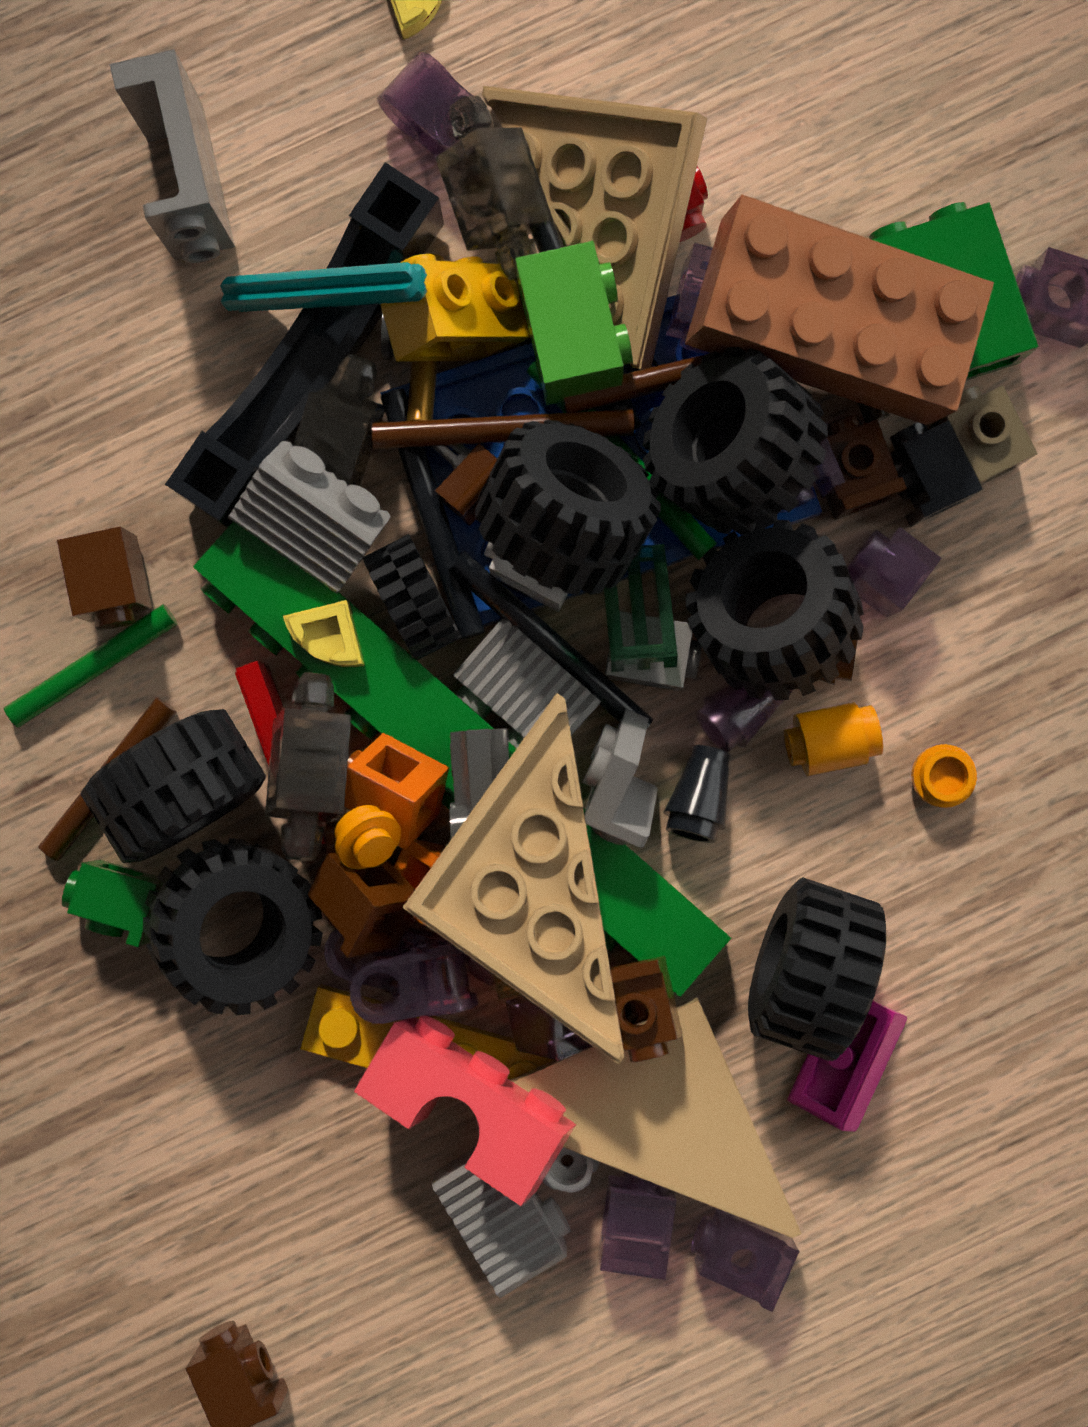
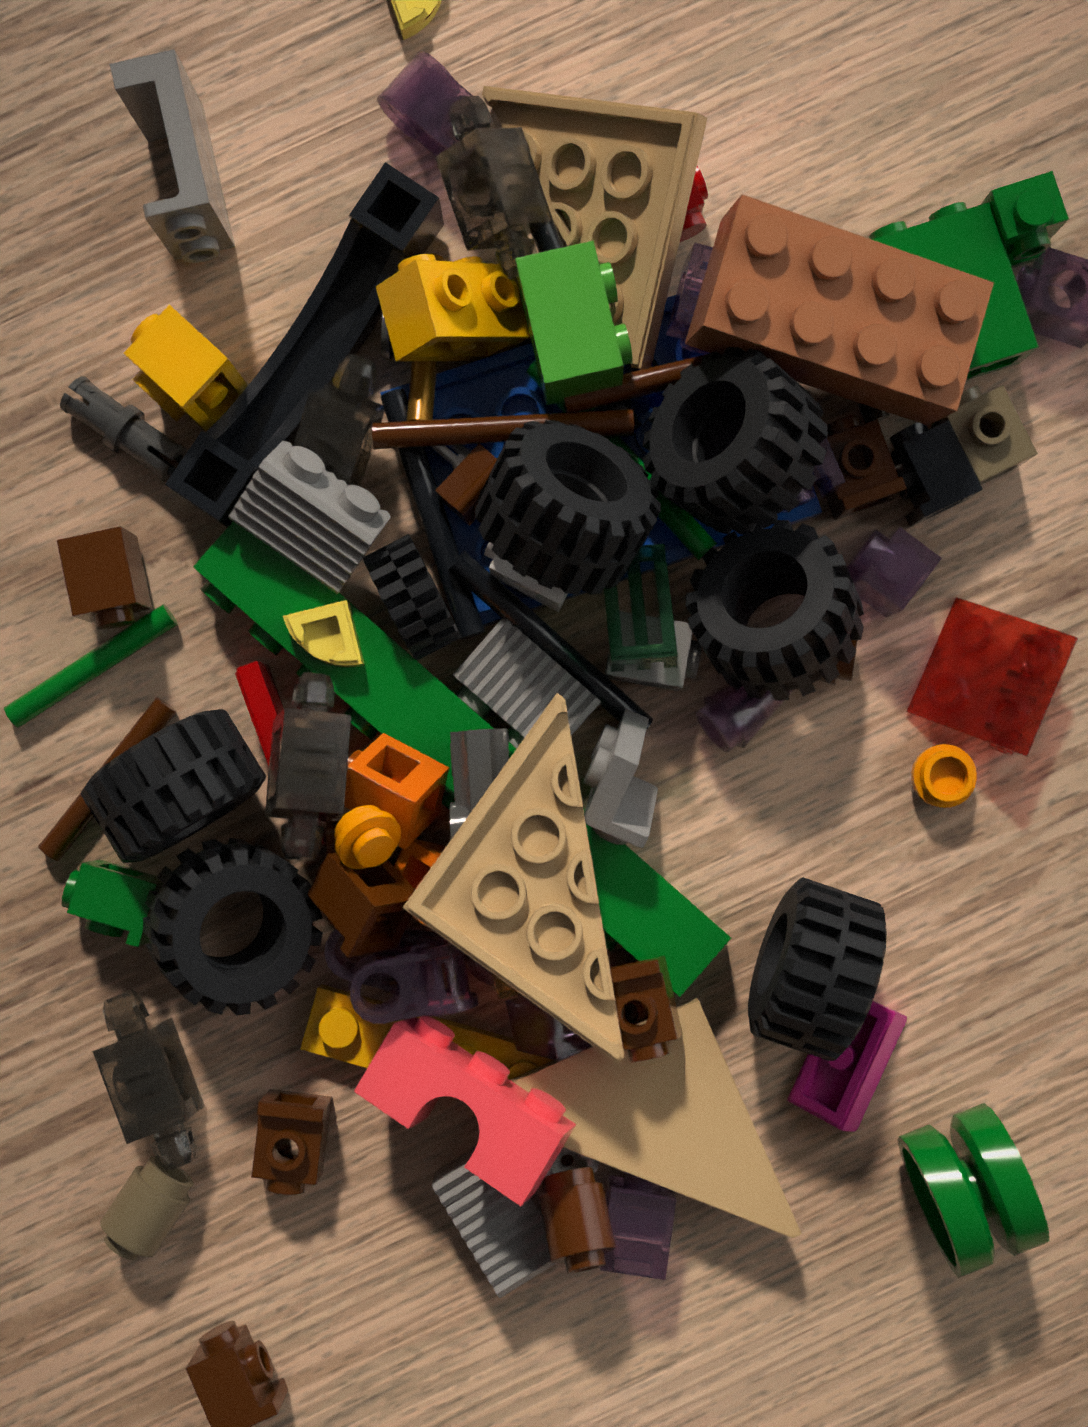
teal axle [220,262,427,312] -> none
black cone [663,745,731,843] -> none
clear purple brick [691,1208,800,1312] -> none
light orange brick [784,702,883,777] -> none
none -> dark grey pin [60,376,188,482]
none -> clear smoke piece [92,989,205,1171]
none -> dark tan brick [100,1156,194,1260]
none -> yellow brick [124,305,248,432]
none -> reddish brown brick [251,1089,332,1195]
none -> reddish brown brick [538,1167,616,1274]
none -> green wheel [897,1103,1050,1278]
none -> clear red hinge [907,597,1078,757]
none -> green brick [980,171,1069,268]

